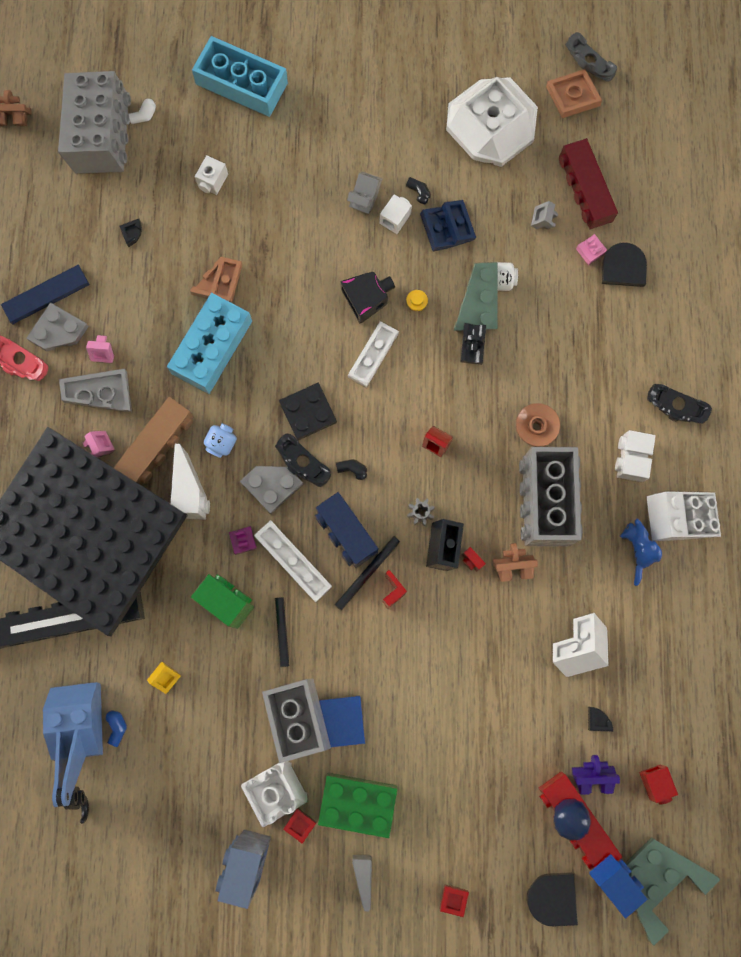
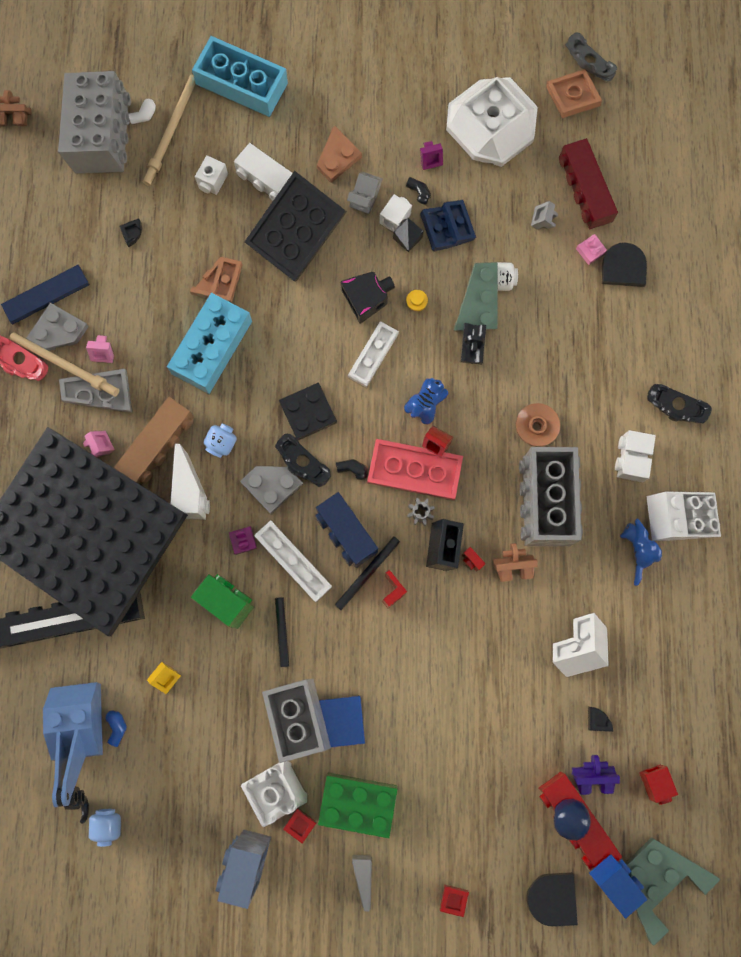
none -> tan bar [10,332,120,397]
none -> light blue head [89,809,121,847]
none -> tan bar [143,74,196,186]
none -> white brick [234,143,292,201]
none -> black plate [244,170,347,282]
none -> nougat wing [317,126,362,183]
none -> coral plate [367,439,463,500]
none -> black slope [393,218,423,252]
none -> blue animal [404,378,448,424]
none -> magenta tile [420,141,443,170]

